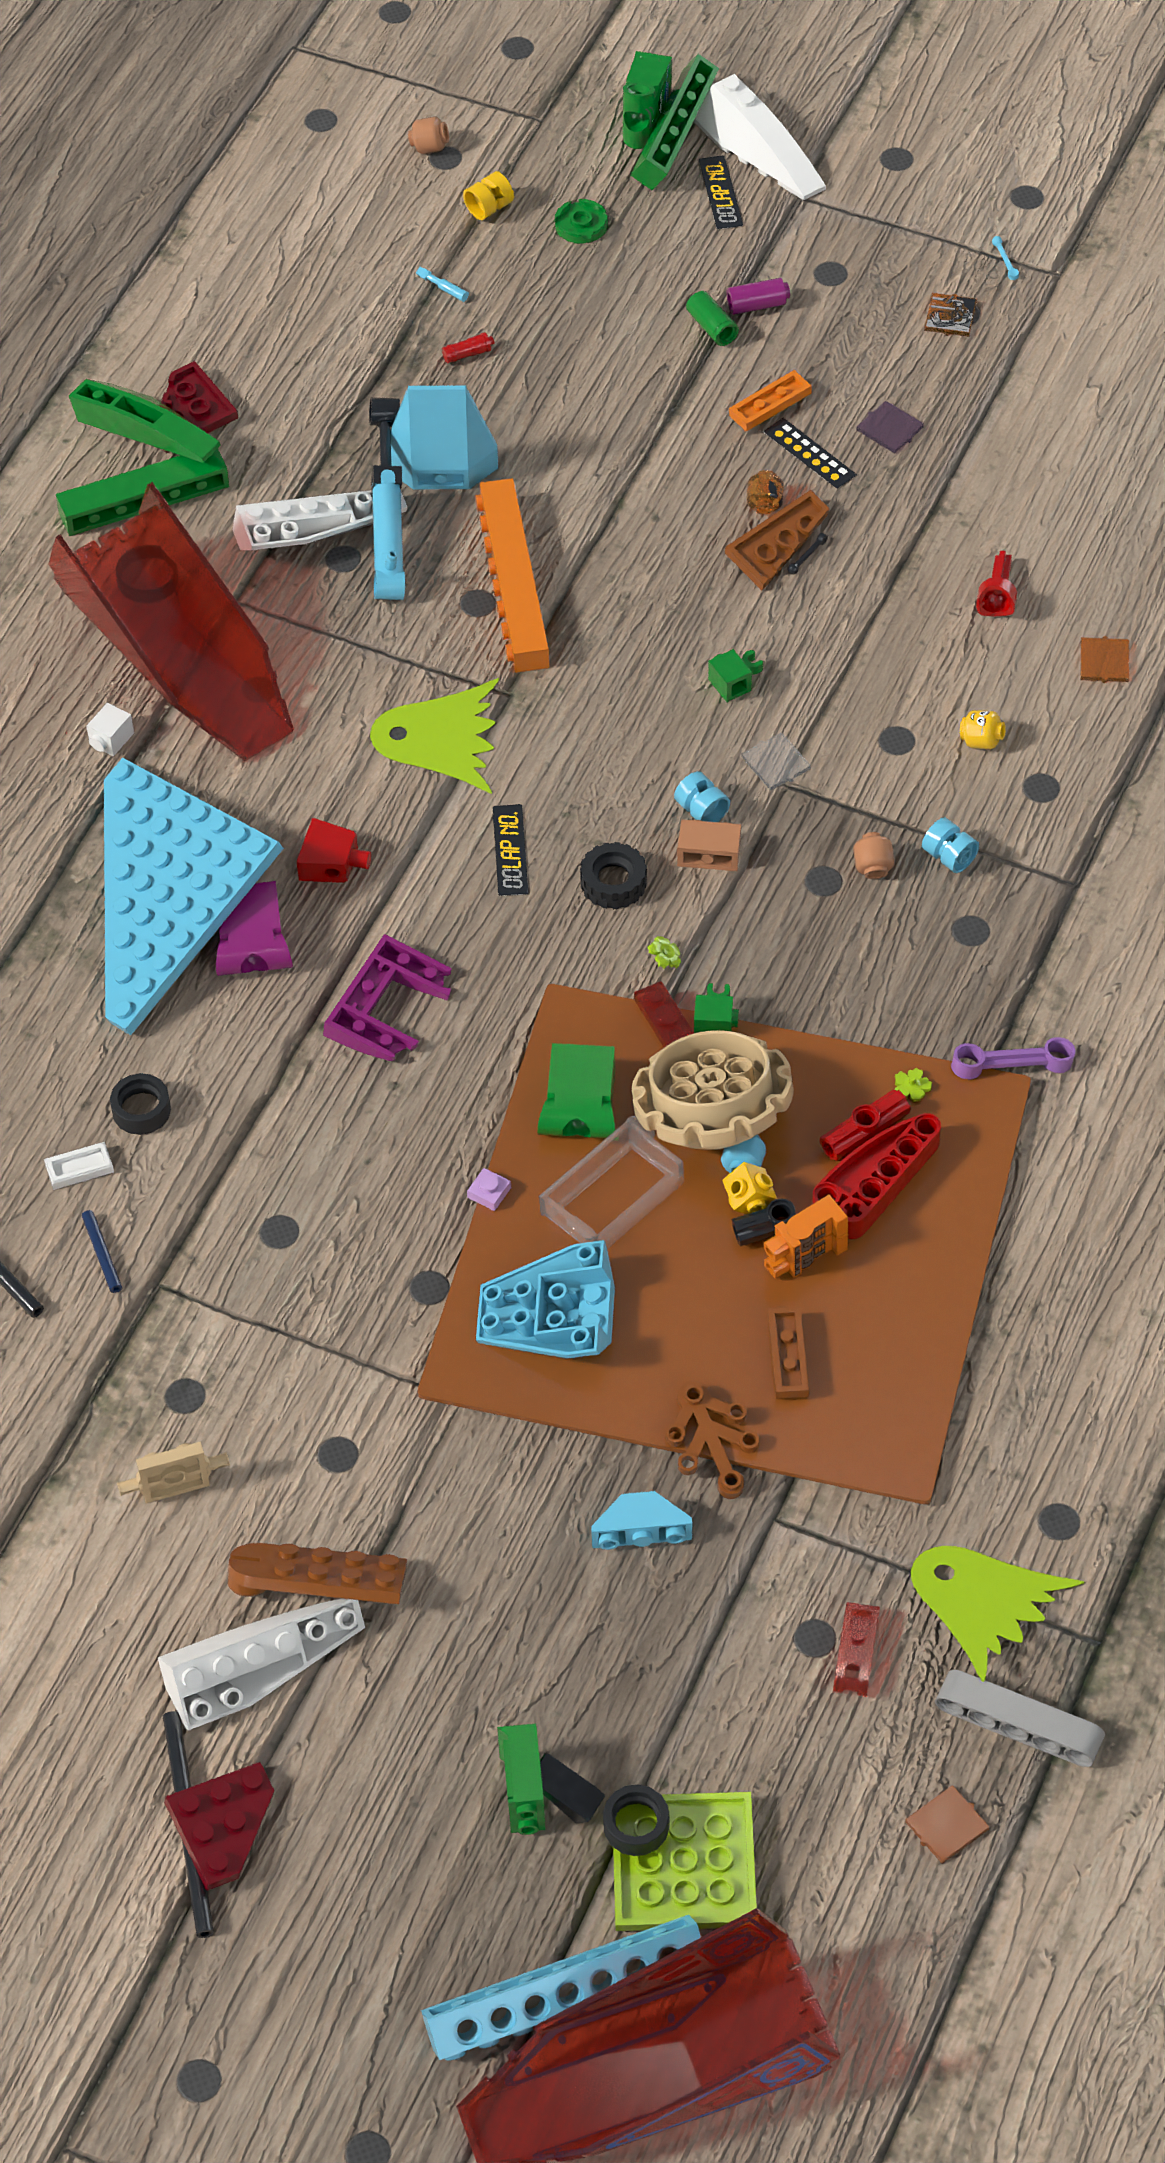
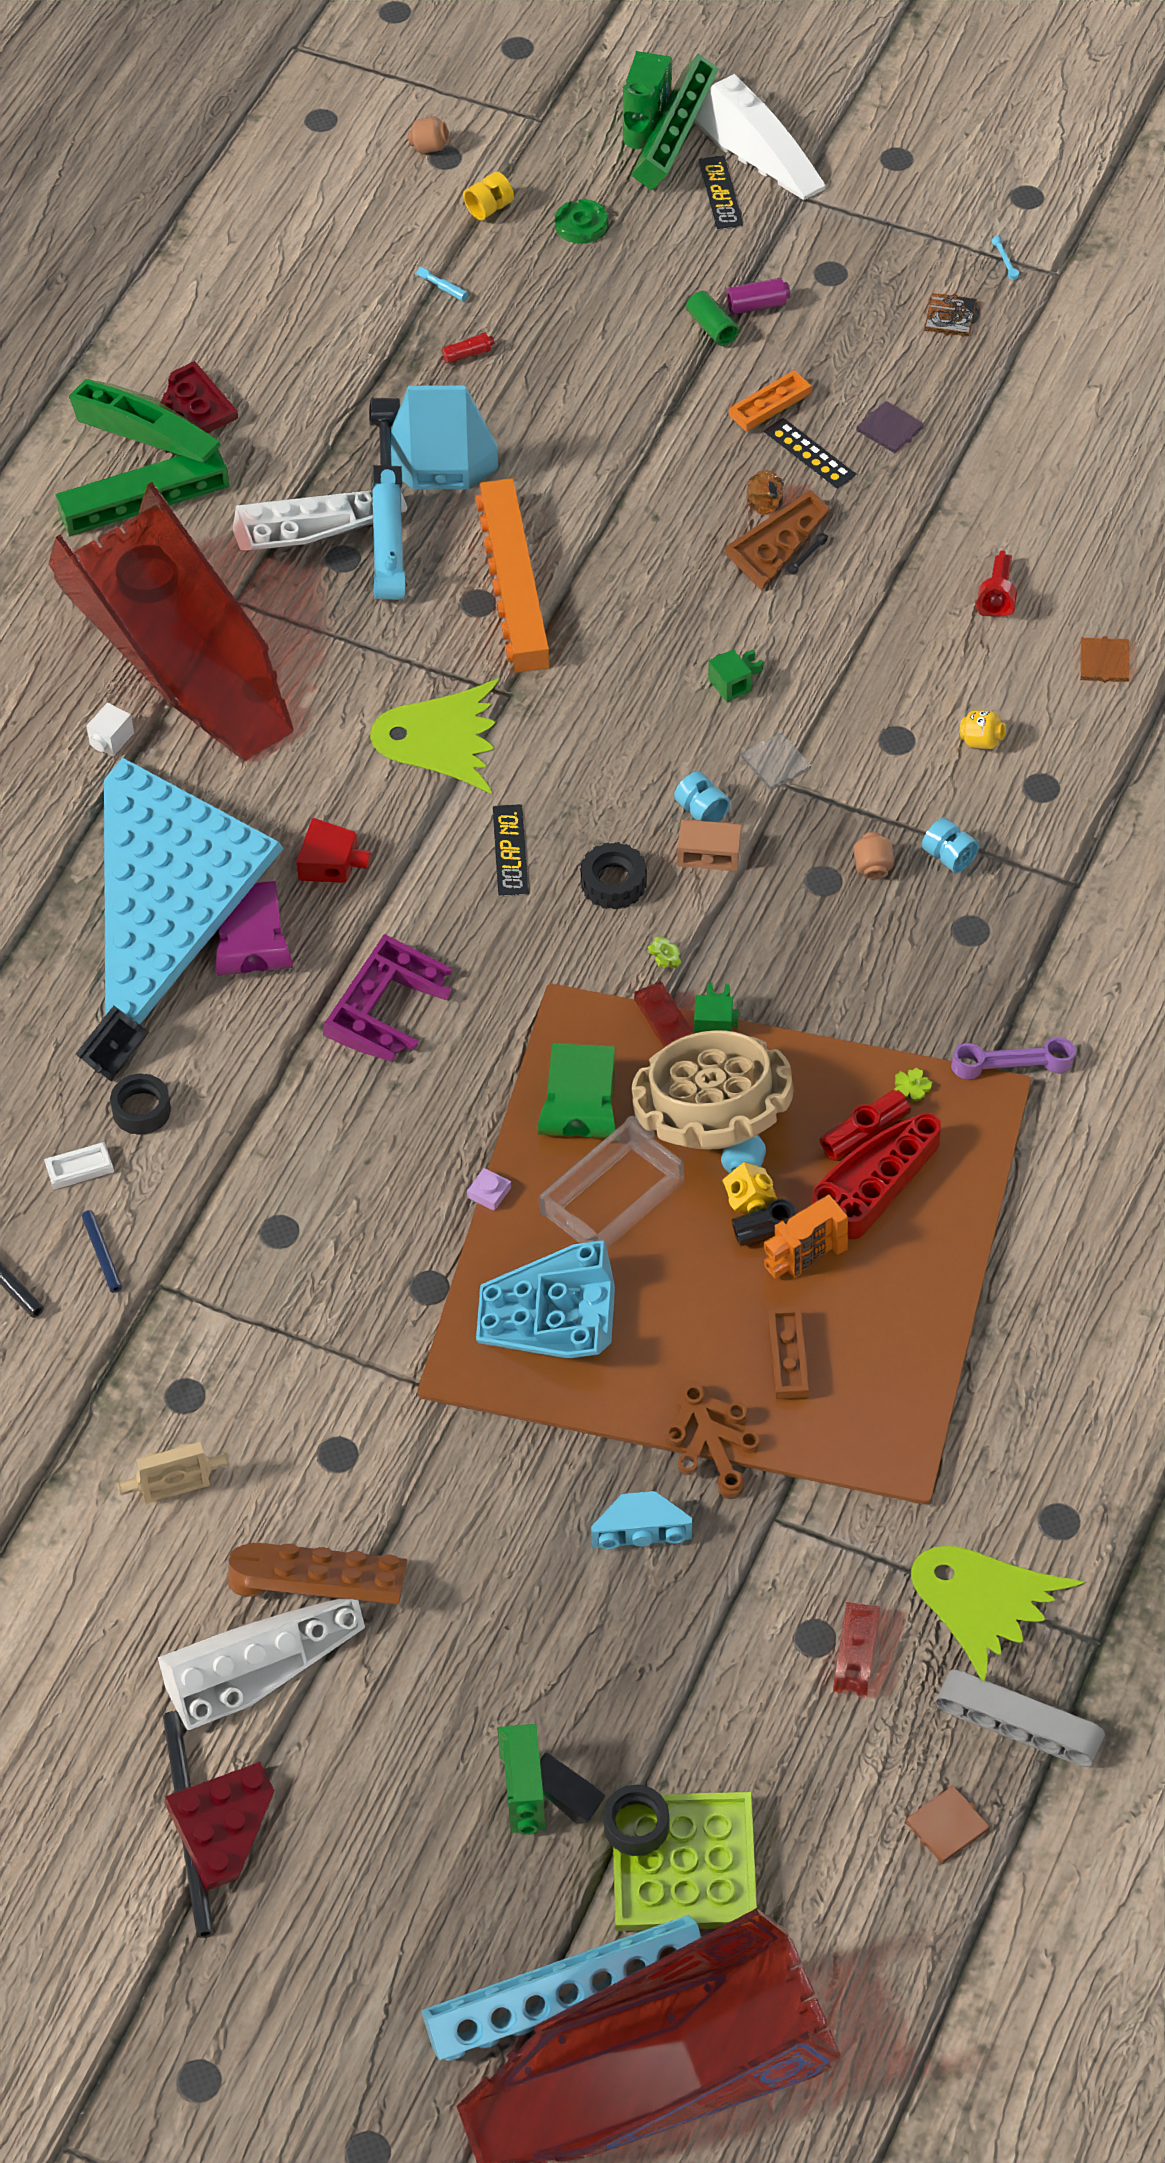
none -> black hinge [75,1005,150,1081]

